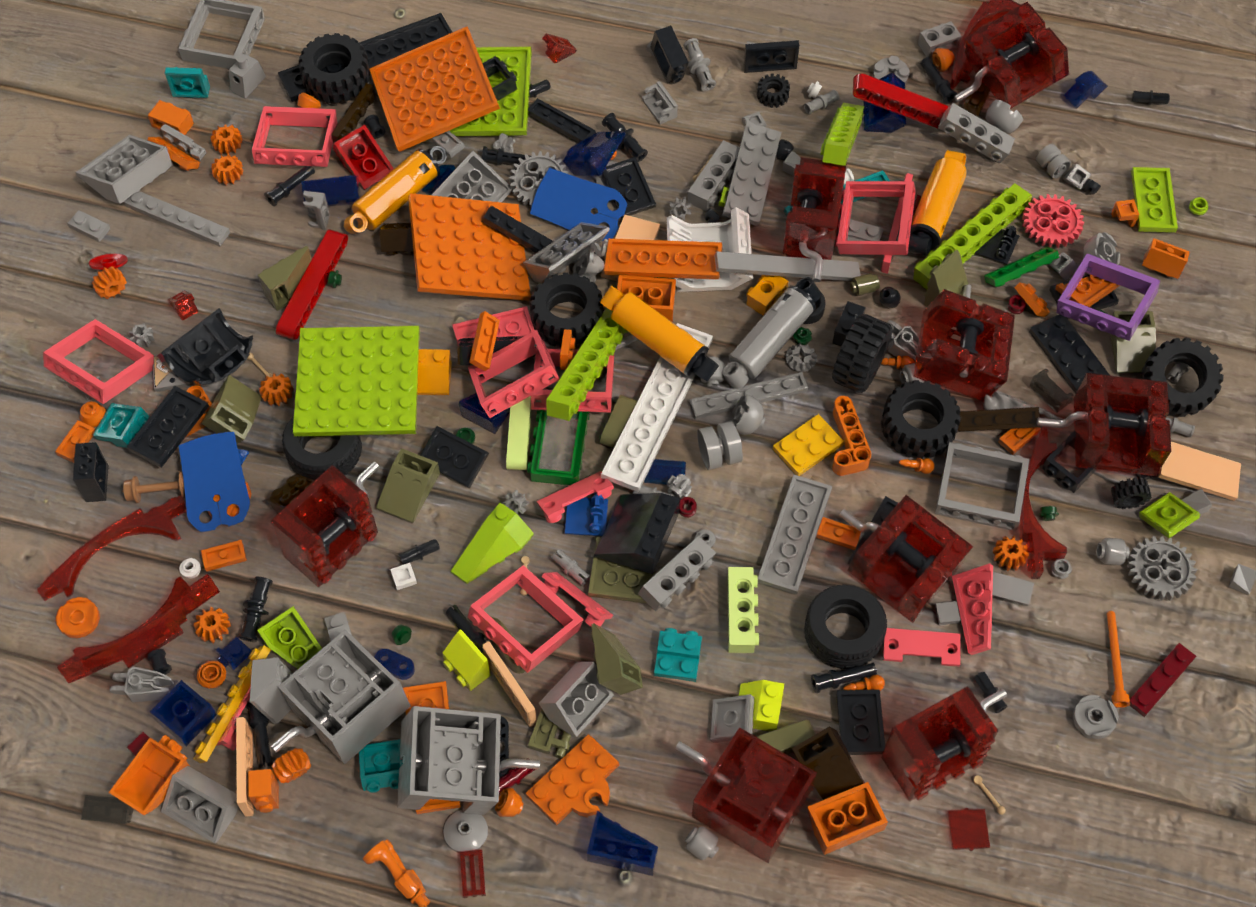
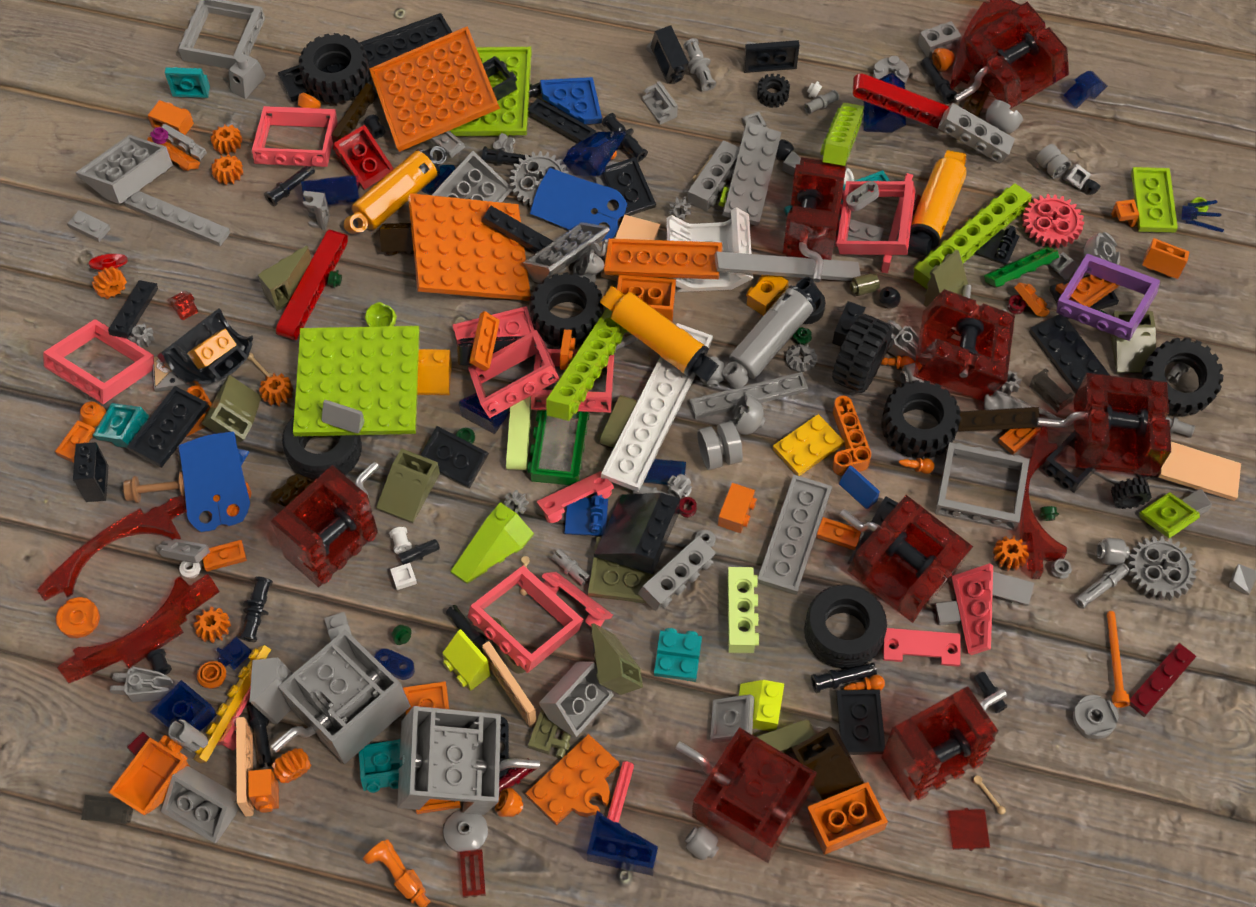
lime wedge [257,606,322,669] -> none
clear red slope [542,33,577,63] -> none
black hinge [704,208,721,223] -> none
black axle [1132,90,1170,105] -> none
none -> black plate [108,280,158,339]
none -> magenta plate [150,127,169,144]
none -> light grey hinge [156,539,210,563]
none -> light grey arm [168,719,208,753]
none -> light orange brick [187,329,236,369]
none -> light grey slope [322,400,365,434]
none -> lime hair [365,302,397,327]
none -> white bush [389,527,412,554]
none -> blue plate [540,77,602,124]
none -> coral axle [607,761,634,825]
none -> orange brick [718,483,757,533]
none -> blue slope [839,465,880,509]
none -> light grey beam [846,181,879,211]
none -> light grey gear [995,370,1021,395]
none -> light grey pin [1075,563,1130,609]
none -> clear blue plant [1181,200,1224,232]

